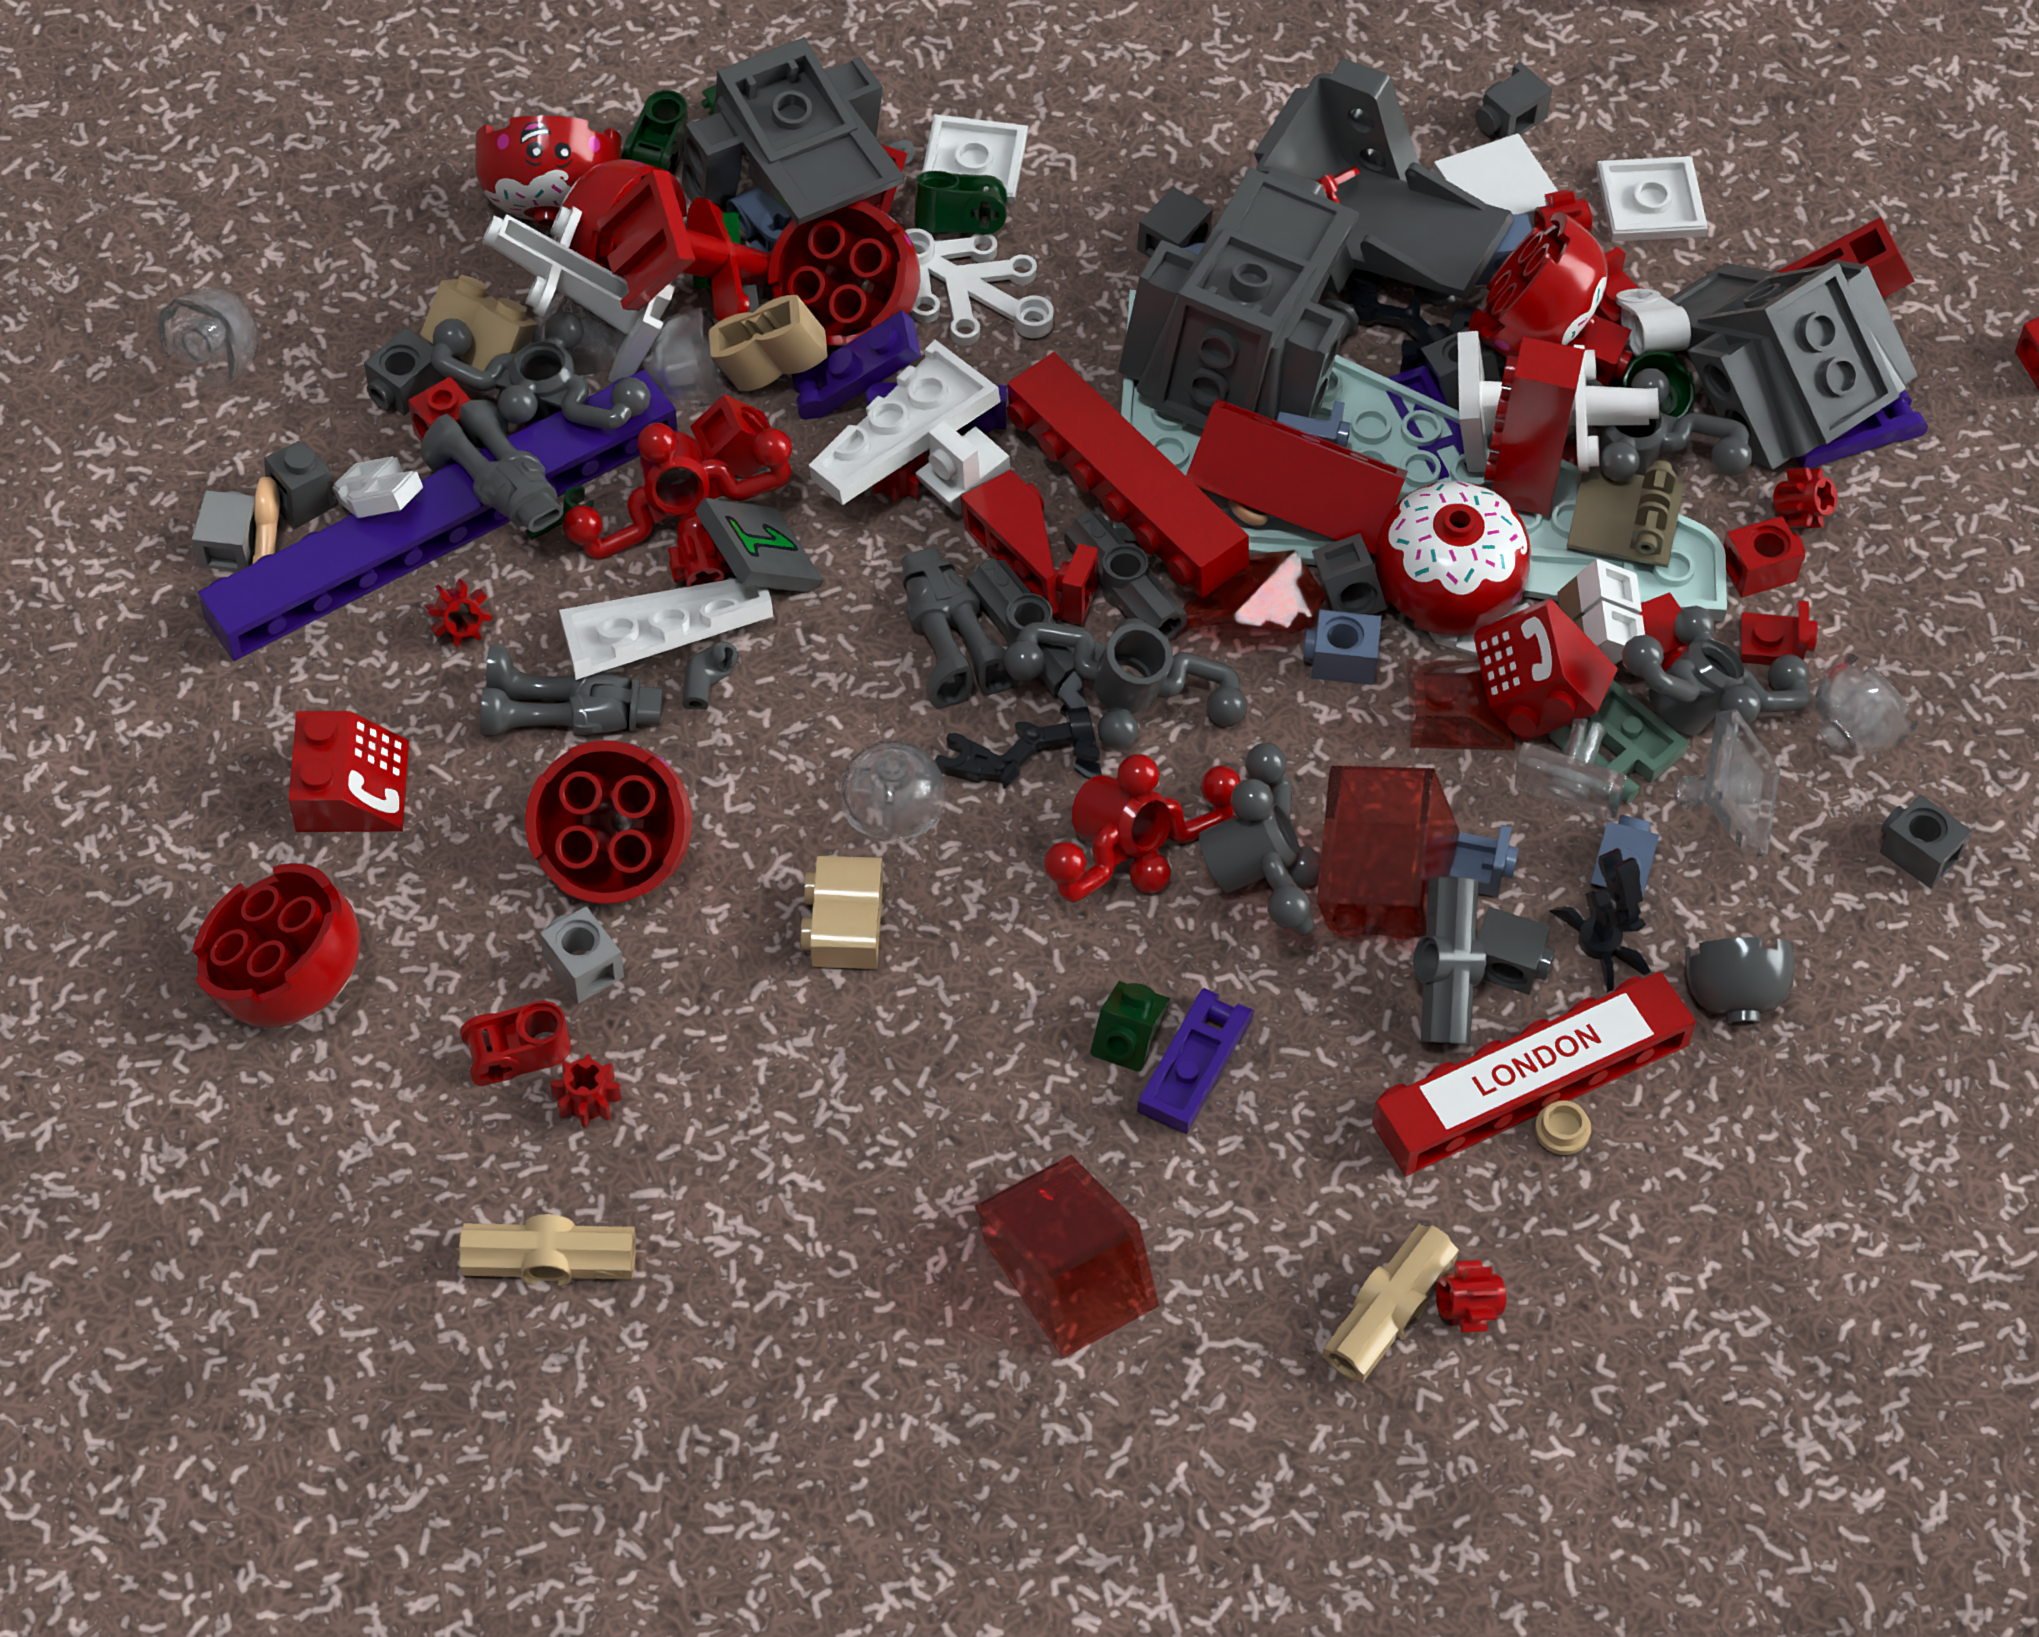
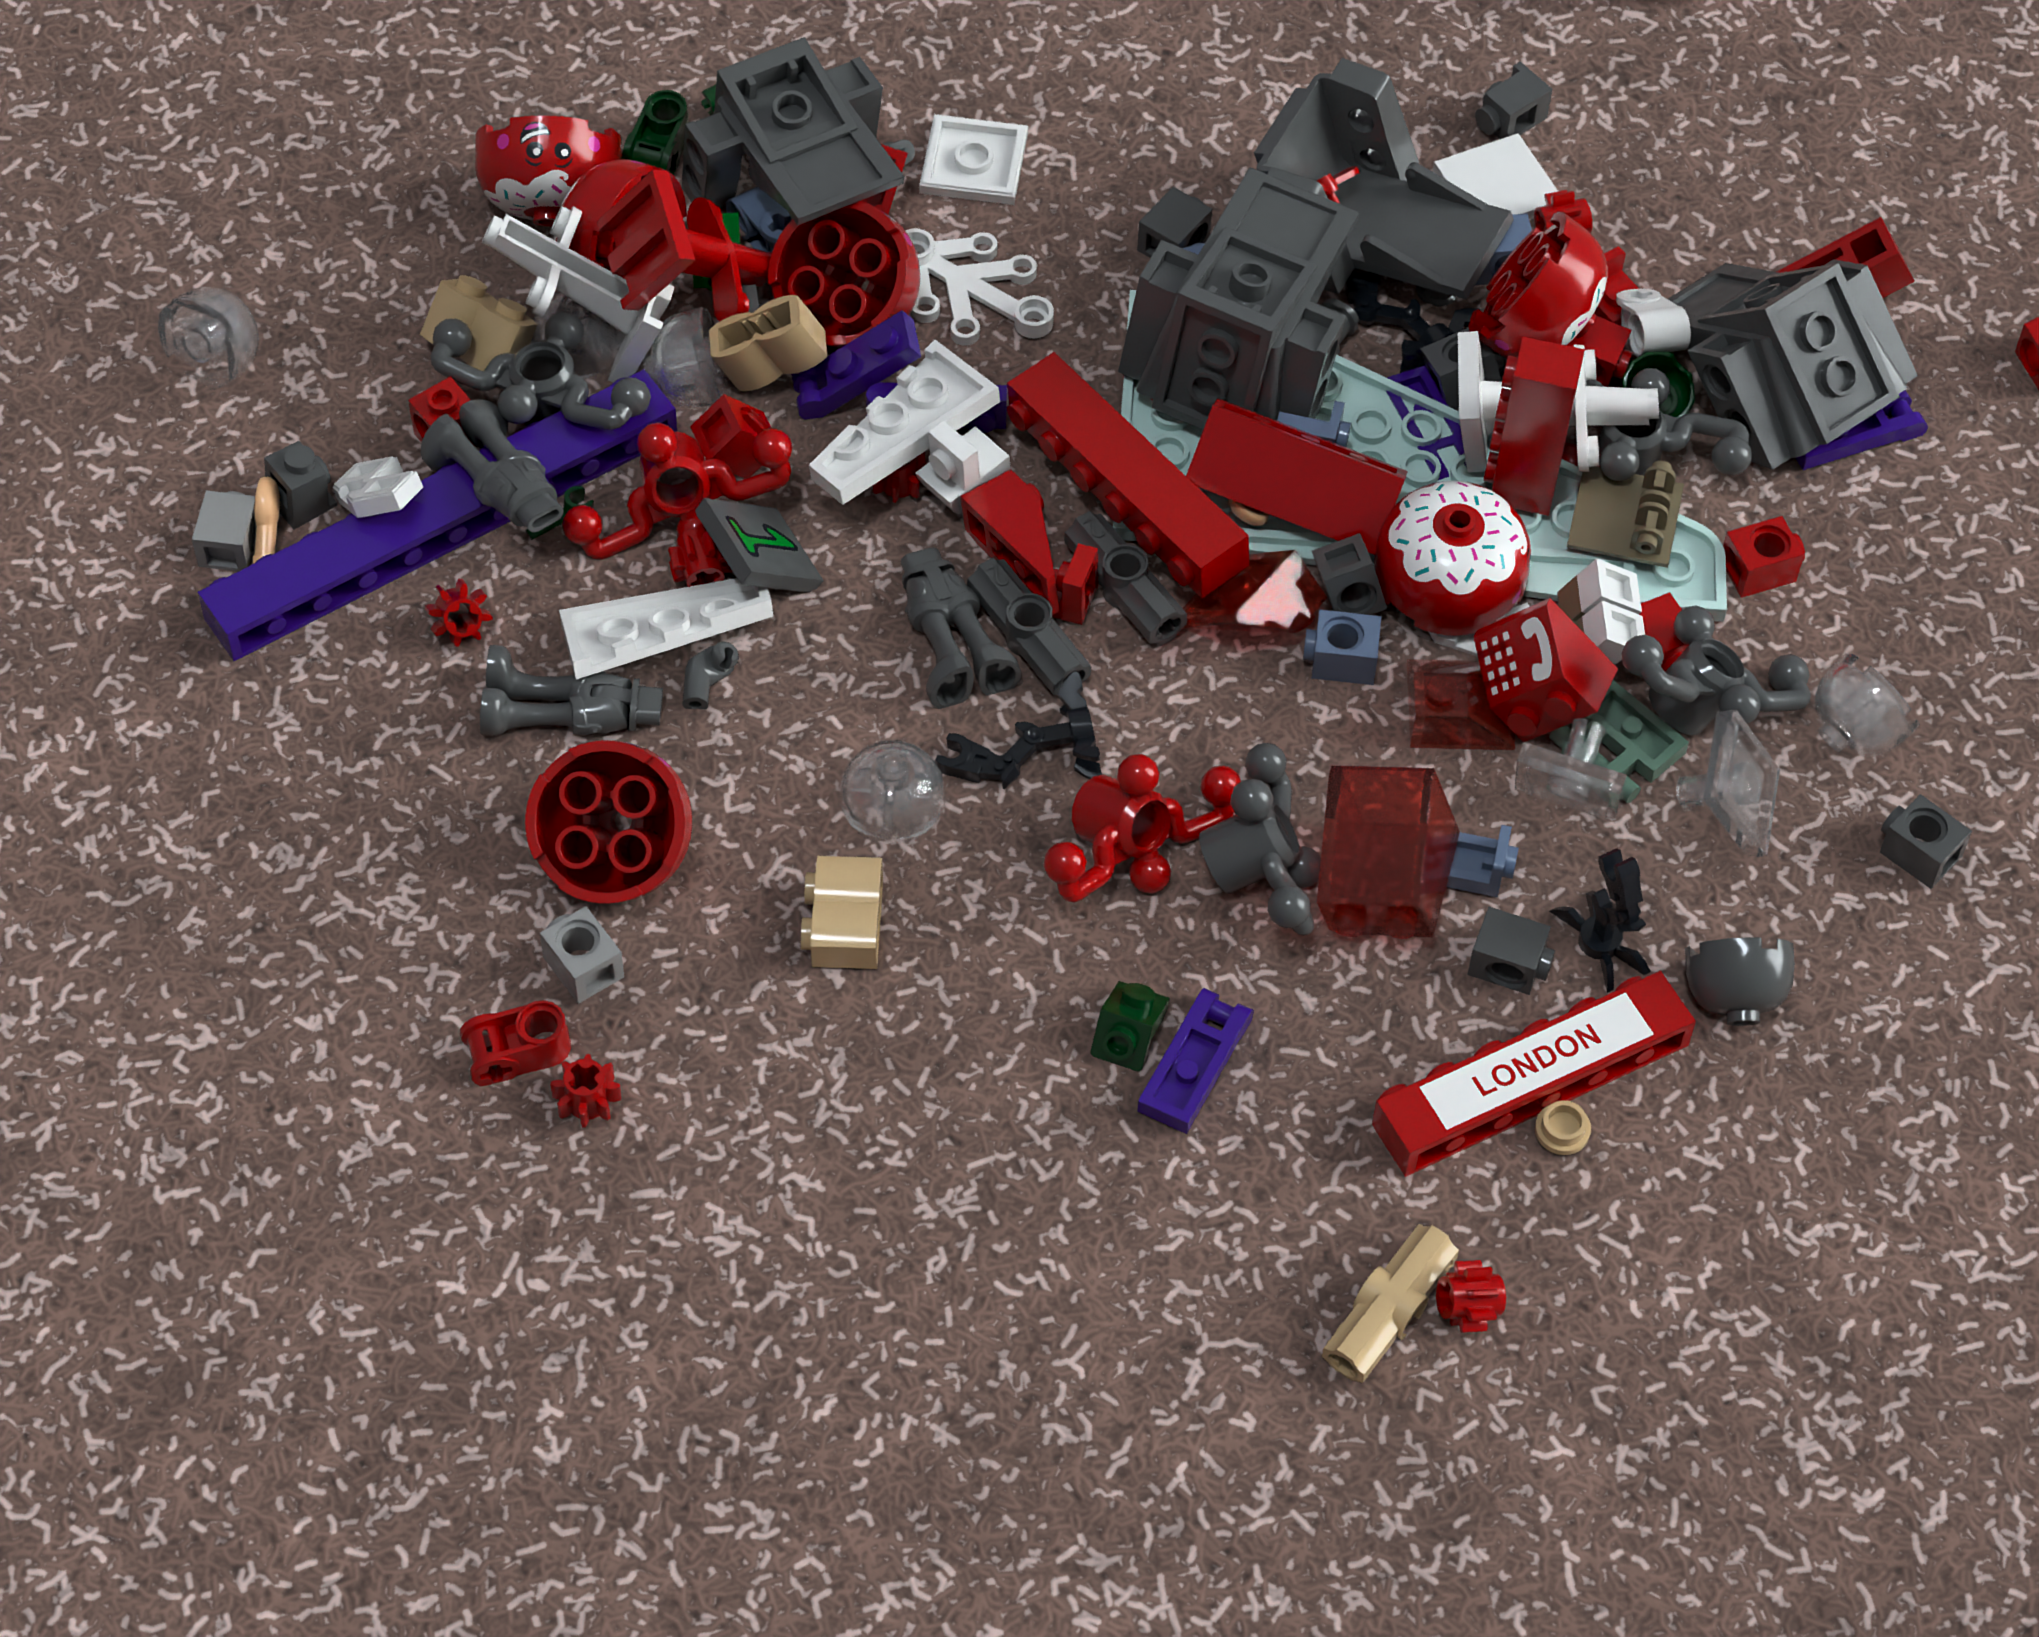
red cylinder [192,863,360,1028] -> none
red slope [288,711,409,832] -> none
dark grey brick [364,327,446,416] -> none
tan piece [459,1214,636,1286] -> none
dark green piece [914,171,1007,235] -> none
clear red slope [975,1155,1160,1359] -> none
dark grey wheel [1003,618,1247,750] -> none
dark grey piece [1413,877,1486,1045] -> none
sand blue bracket [1591,815,1659,897] -> none
white tile [1596,156,1708,242] -> none
red bracket [1739,601,1818,665] -> none
red gear [1773,467,1837,528] -> none

